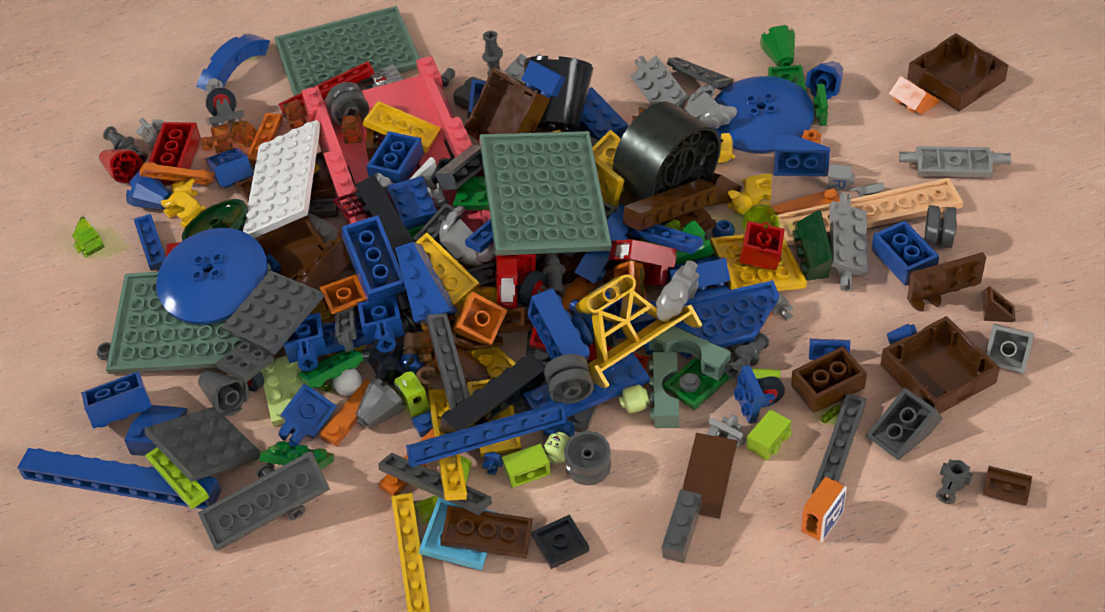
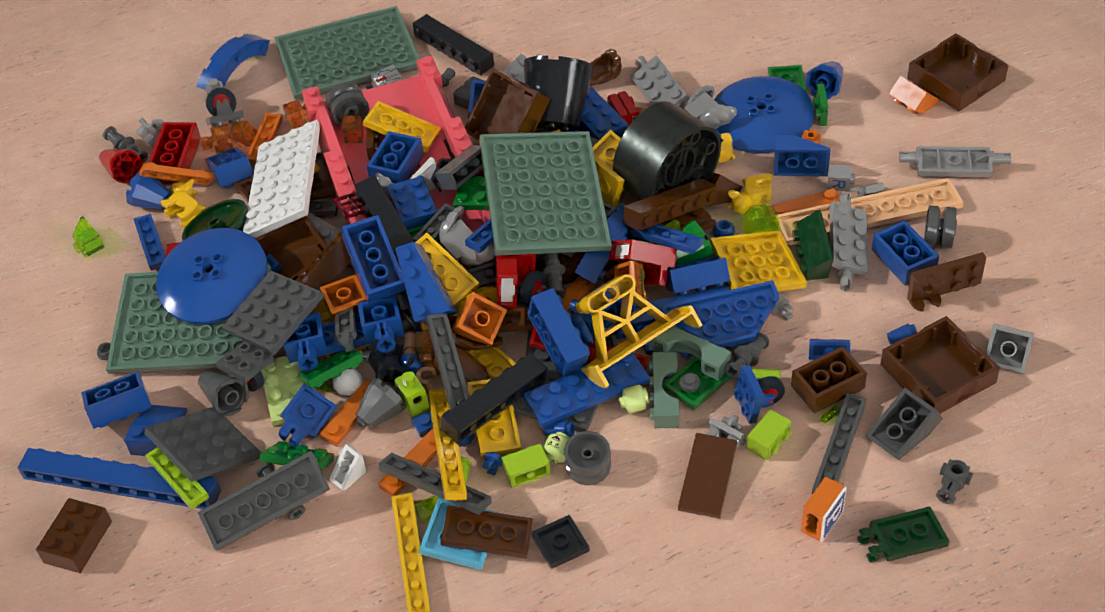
red plate [279,61,375,117] -> none
blue tile [406,402,566,468] -> none
light grey plate [427,183,449,209] -> none
dark grey piece [482,31,503,76] -> none
blue brick [521,60,566,98] -> none
dark grey wheel [544,354,594,404] -> none
light grey torso [656,261,699,322] -> none
dark grey brick [662,489,702,563] -> none
dark grey wing [667,57,733,88] -> none
red brick [739,221,785,270] -> none
green cone [760,25,795,66] -> none
reddish brown slope [982,286,1016,322] -> none
reddish brown plate [982,466,1033,506] -> none
none -> reddish brown brick [36,498,112,574]
none -> white slope [329,444,367,491]
none -> black brick [412,14,494,76]
none -> reddish brown hair [590,49,622,86]
none -> red brick [607,91,640,126]
none -> dark green tile [857,506,950,563]

